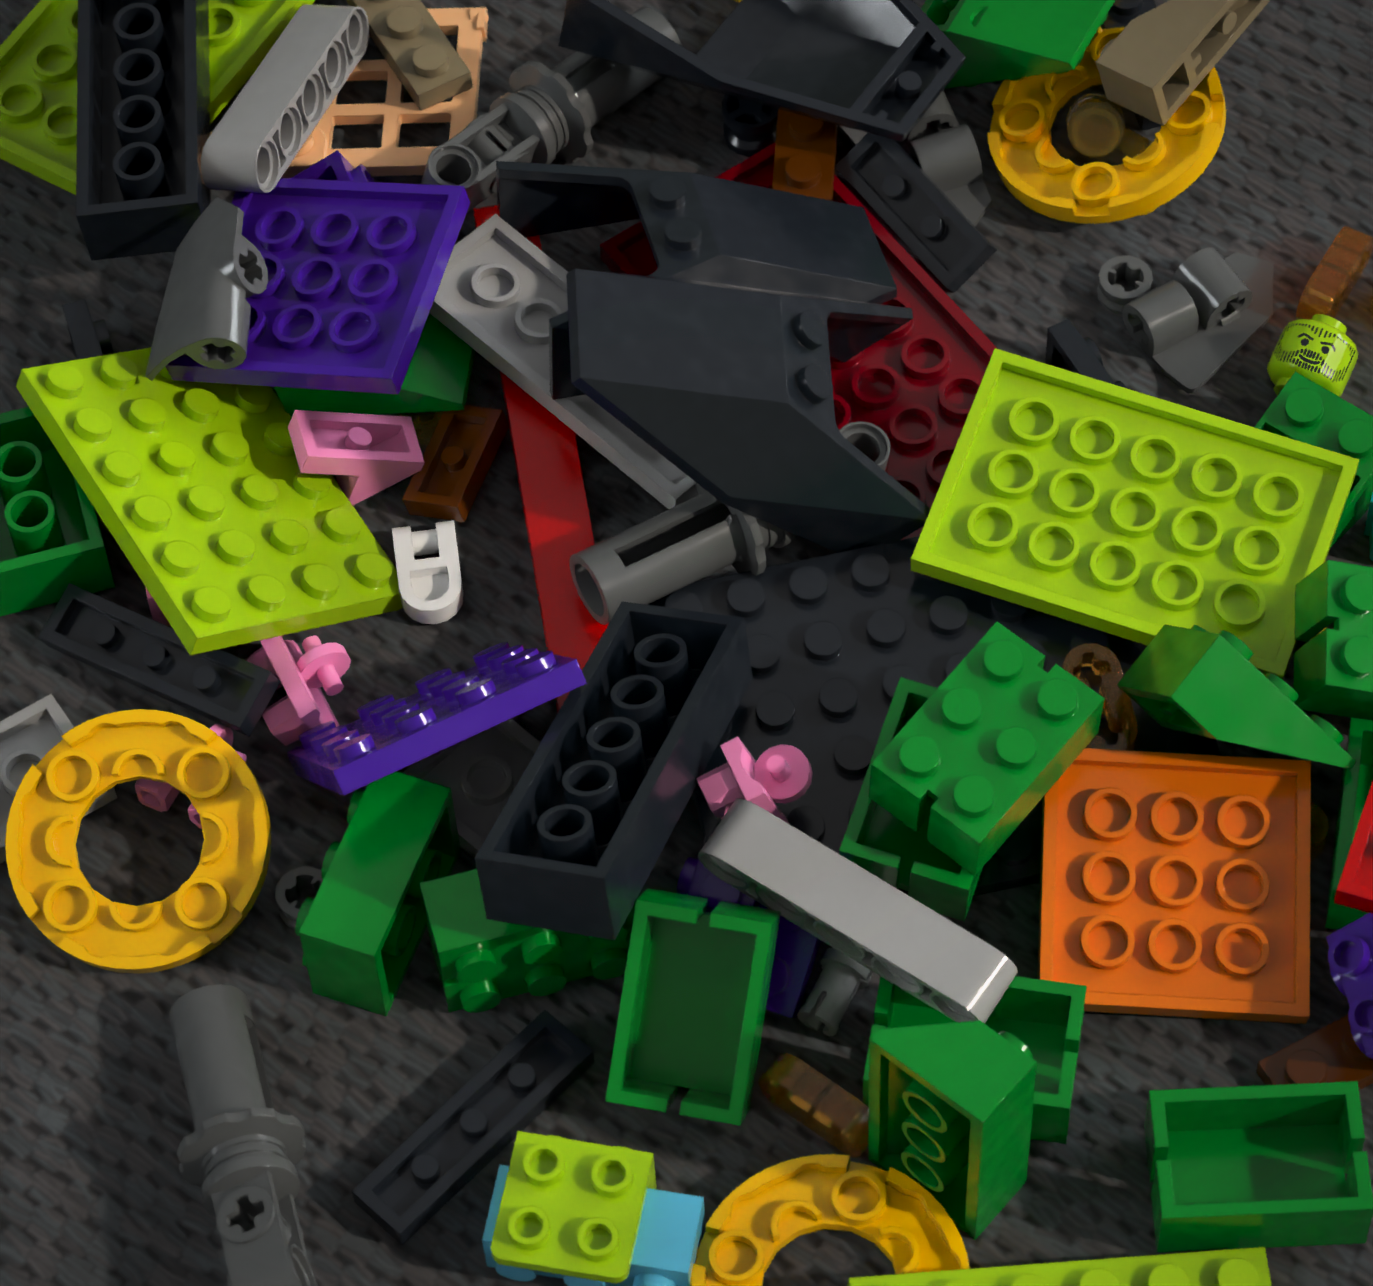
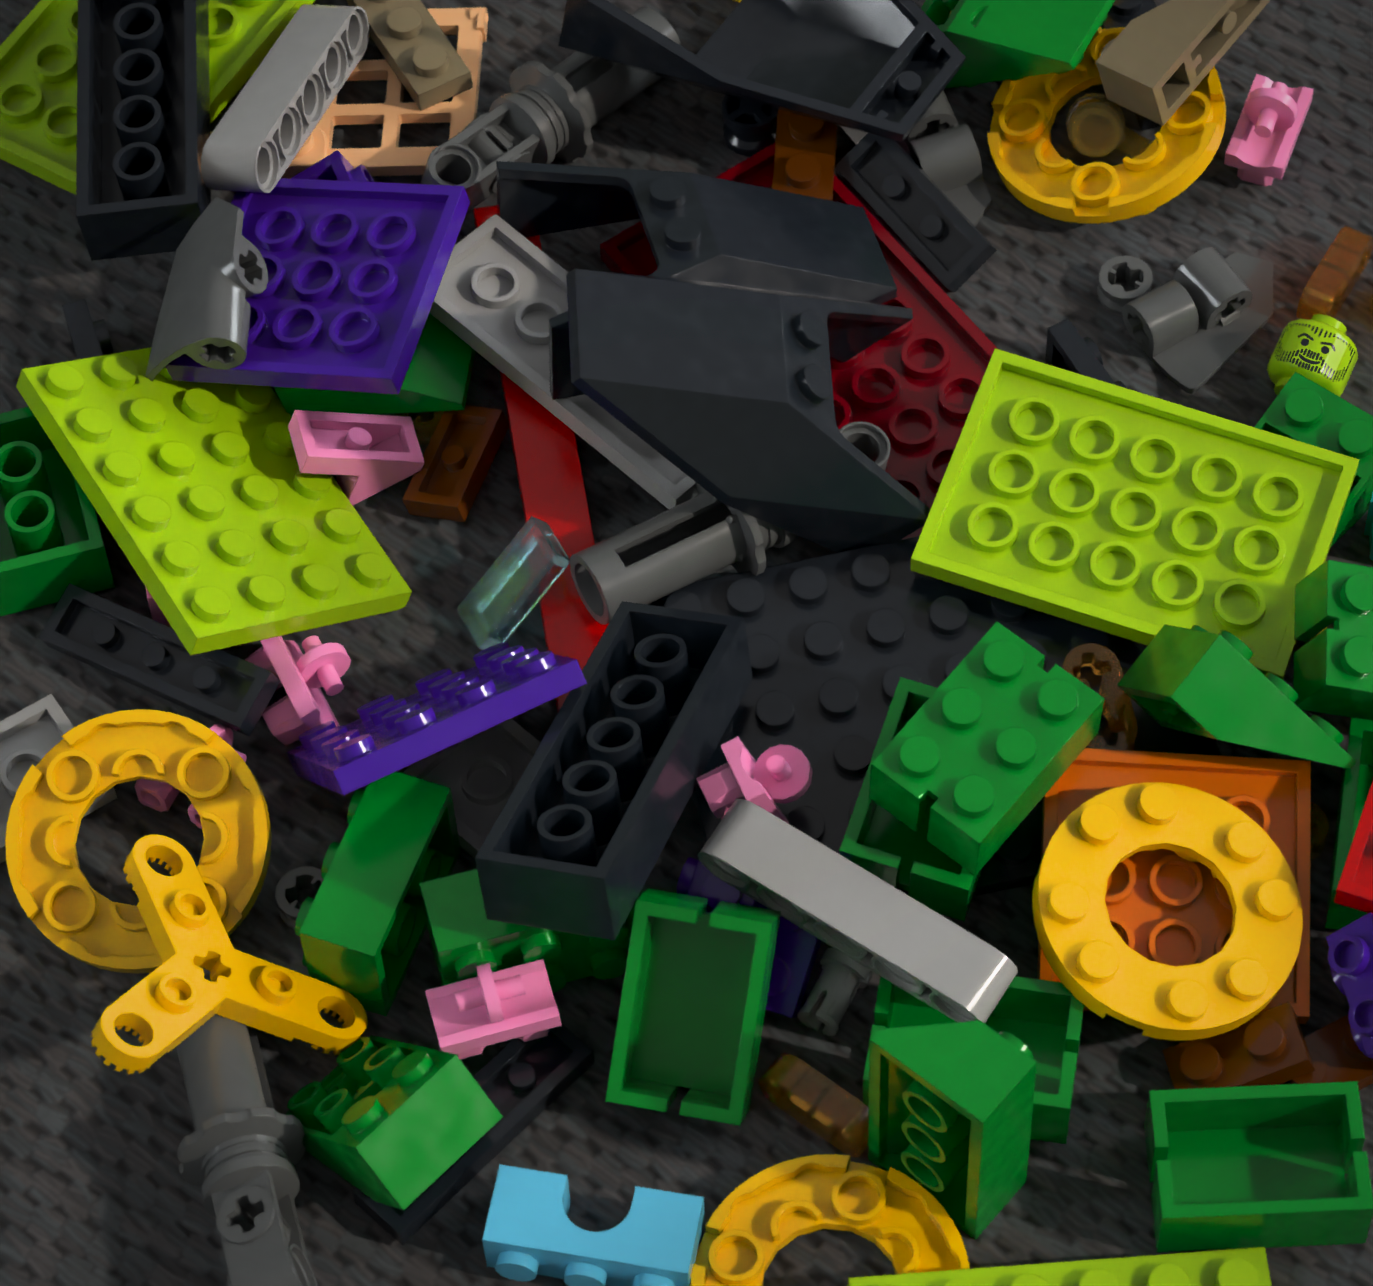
white plate [392,520,464,624] -> none
lime bracket [491,1131,656,1284] -> none
none -> yellow piece [91,834,367,1074]
none -> green slope [284,1035,503,1210]
none -> bright pink hips [425,959,562,1060]
none -> clear light blue tile [456,516,570,650]
none -> yellow plate [1032,782,1303,1041]
none -> reddish brown plate [1162,1002,1315,1089]
none -> bright pink hips [1224,74,1314,187]

